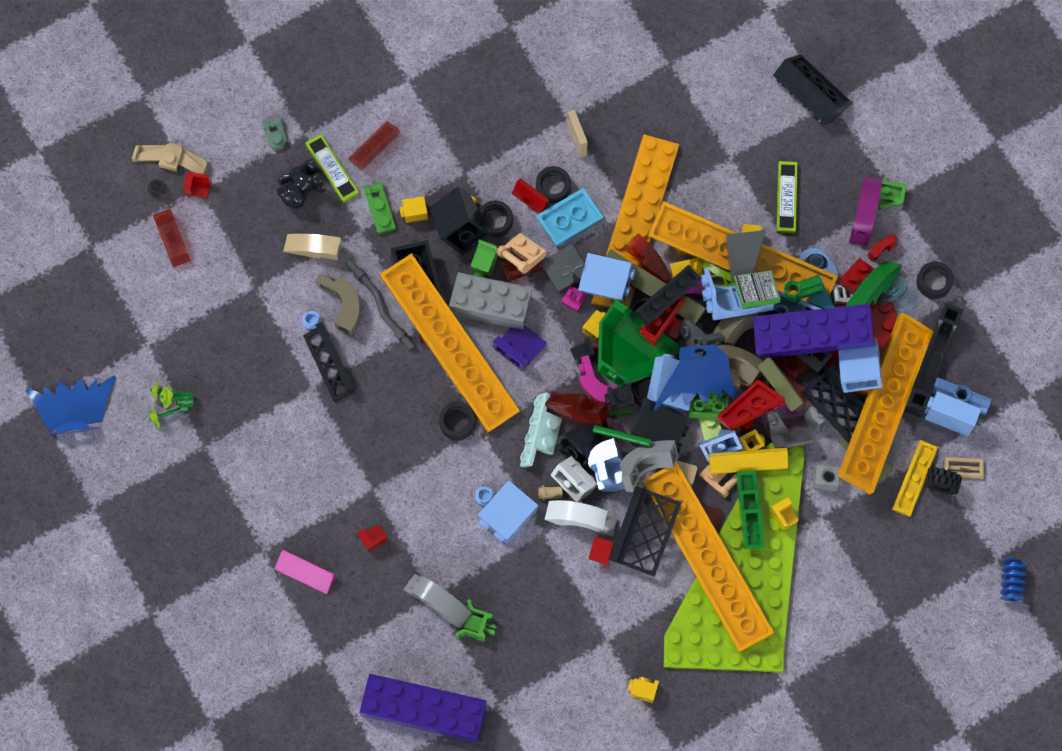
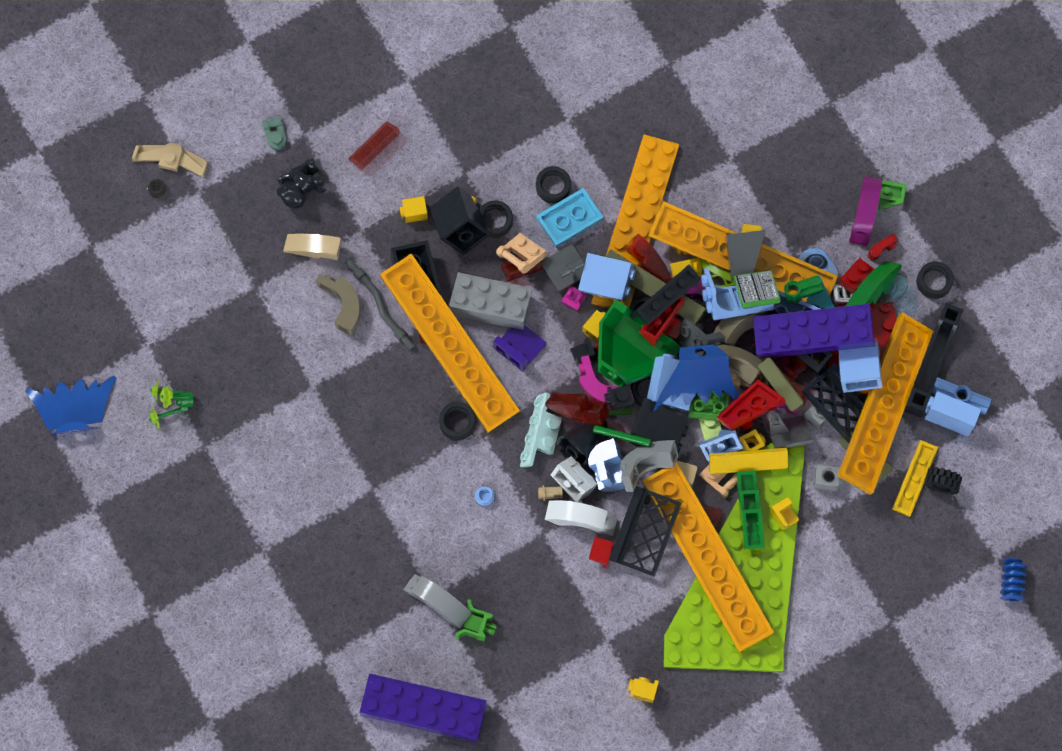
clear red slope [153,209,191,268] -> none
red panel [183,172,211,198] -> none
slope [274,550,336,594] -> none
light blue plate [302,311,321,330] -> none
black fence [303,322,355,402] -> none
tile [305,134,359,203] -> none
red panel [357,525,389,552] -> none
bright green plate [363,182,396,235] -> none
bright green piece [471,240,498,277] -> none
light blue brick [478,481,538,544] -> none
red plate [512,178,549,214] -> none
tan tile [567,110,588,158] -> none
black slope [773,54,853,125] -> none
tile [776,161,797,234] -> none
tan tile [944,457,984,479] -> none

